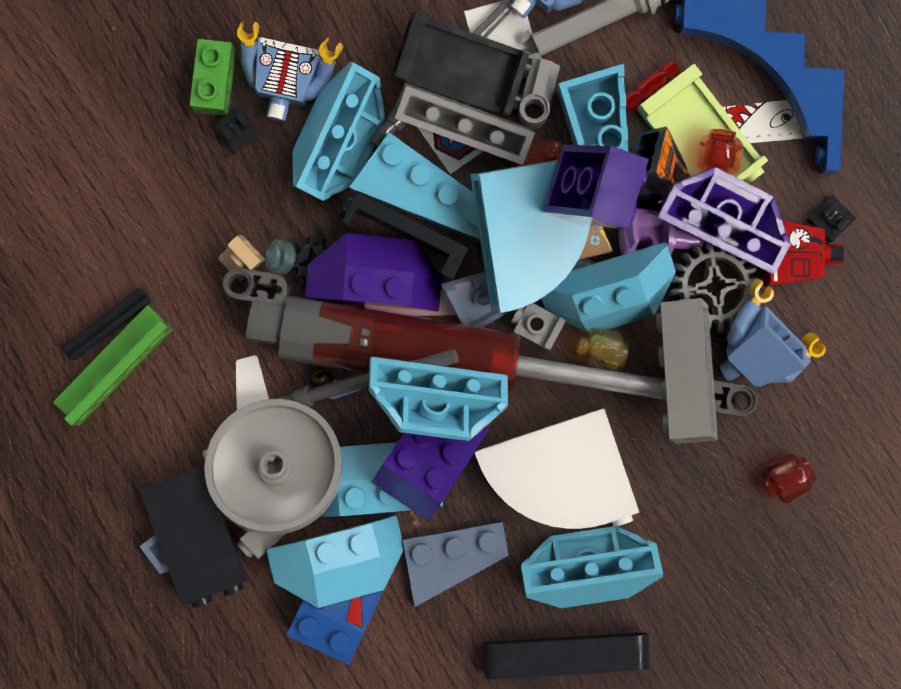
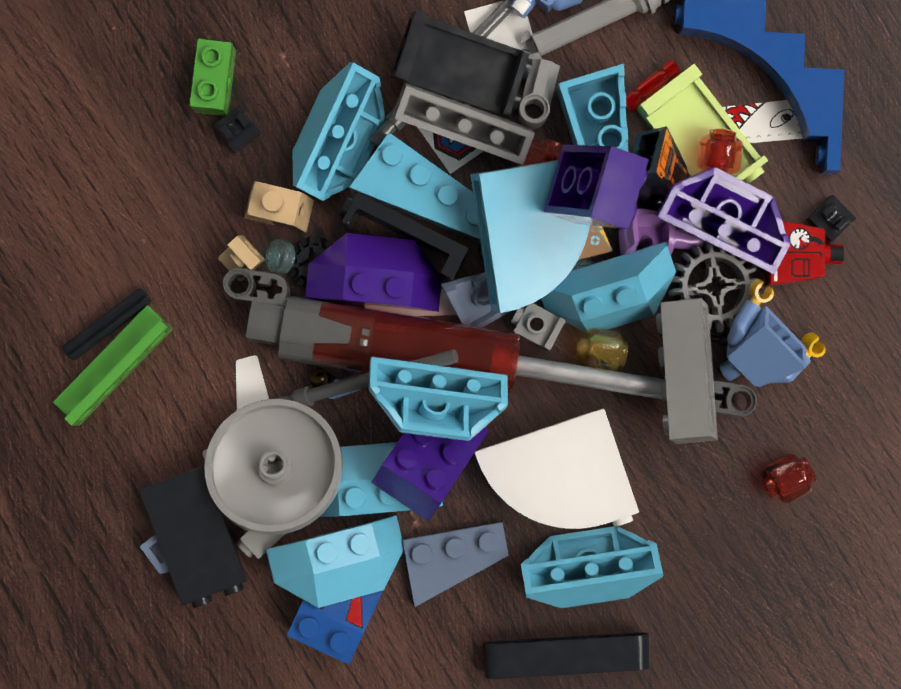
torso [237,21,343,122] -> none
none -> tan torso [244,181,314,233]

